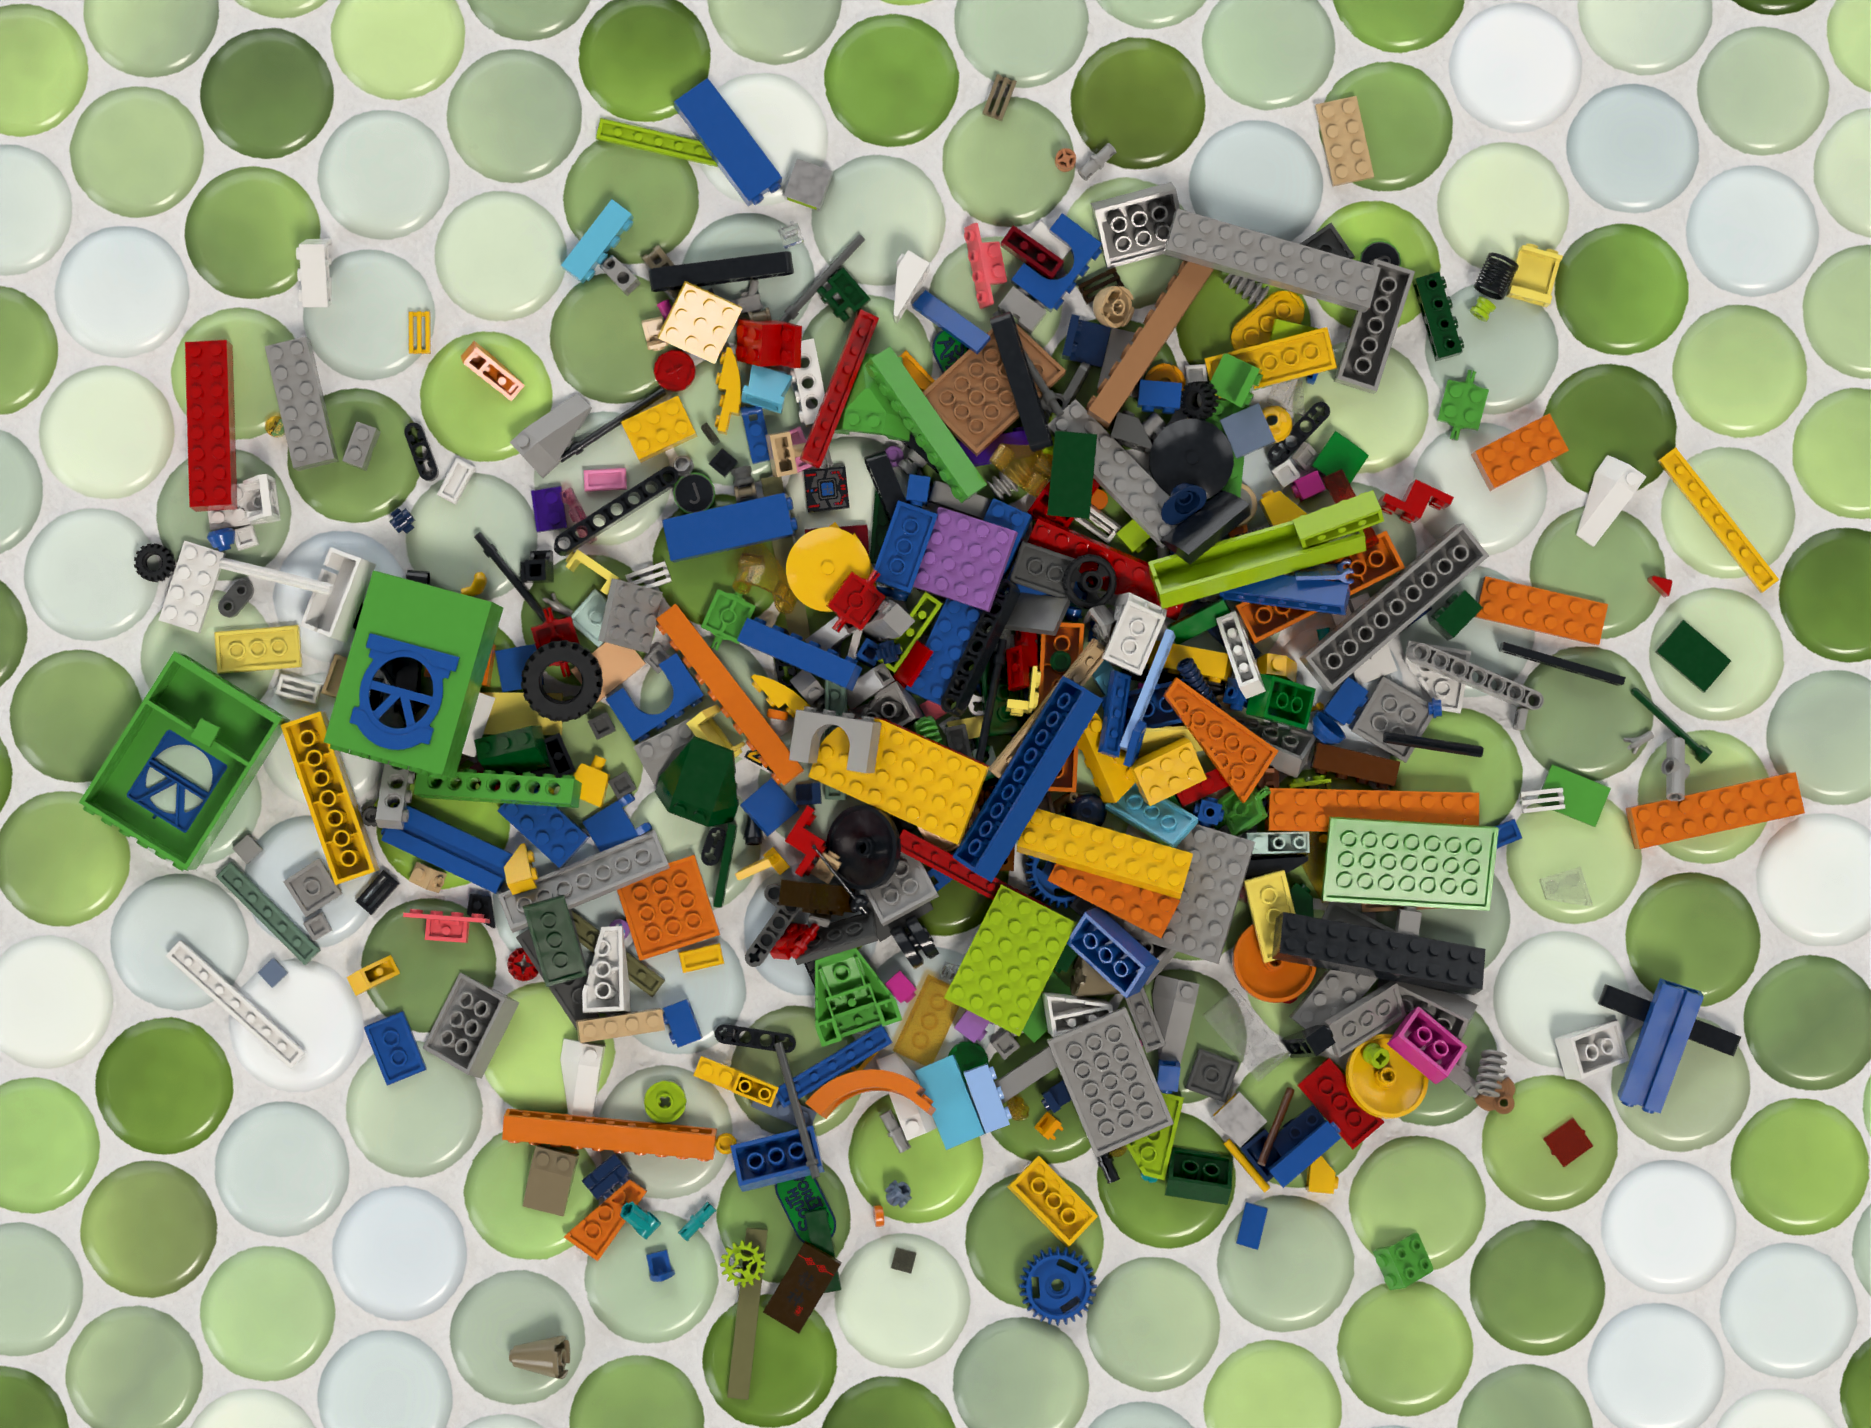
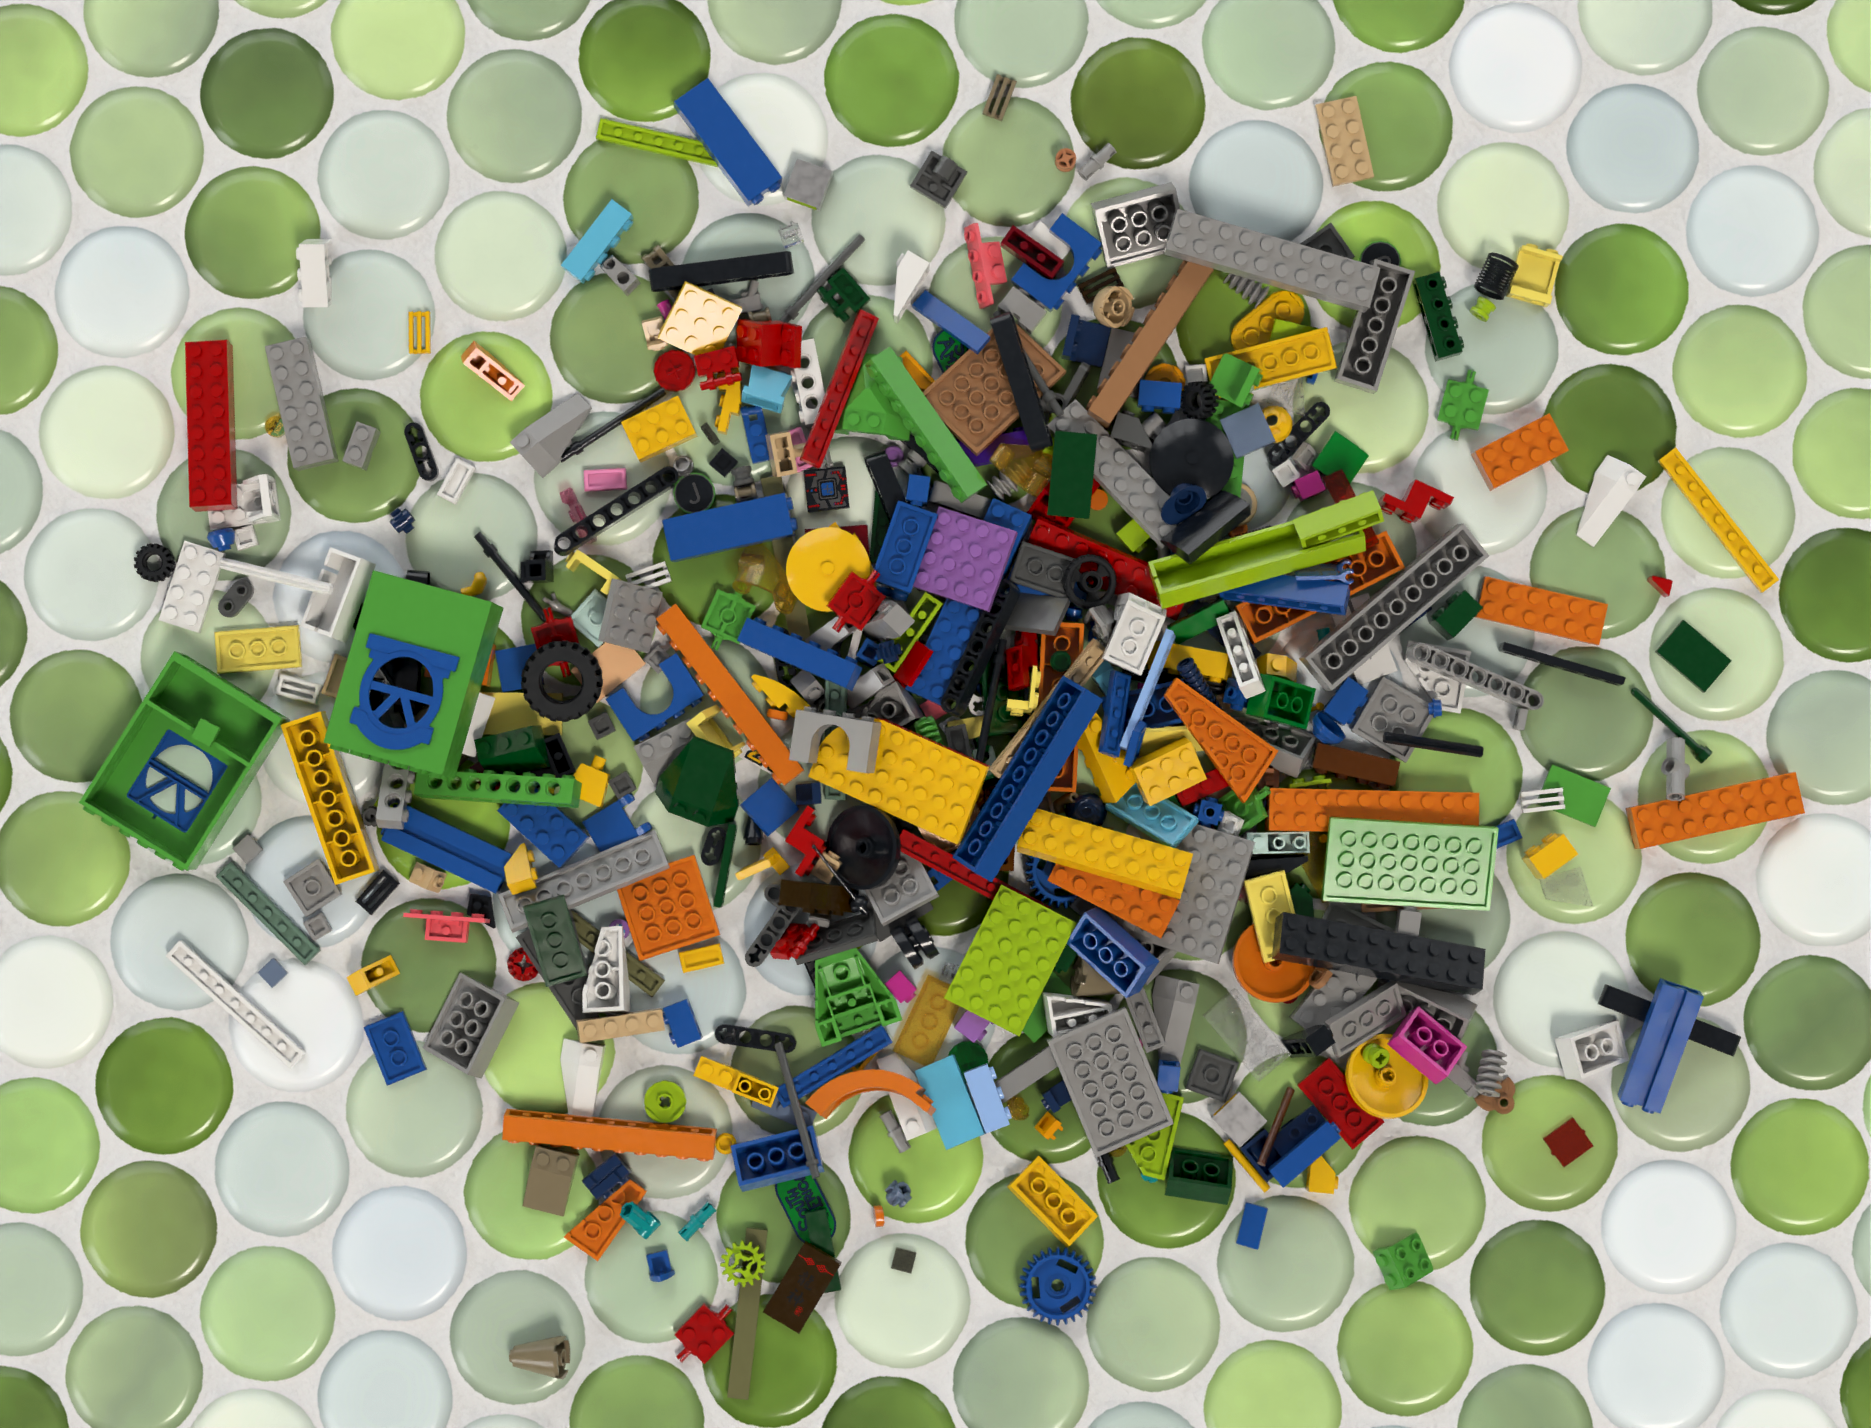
dark purple plate [531,486,568,533] -> none
light grey tile [991,1030,1020,1060] -> none
white tile [1075,504,1122,544] -> none
yellow slope [1258,489,1307,526] -> none
light grey bar [1623,731,1654,754] -> none
none -> red plate [674,1303,734,1364]
none -> red plate [694,346,742,391]
none -> dark grey plate [910,151,967,209]
none -> white tile [1217,811,1245,836]
none -> medium nougat tile [1309,967,1333,989]
none -> yellow brick [1522,833,1578,879]

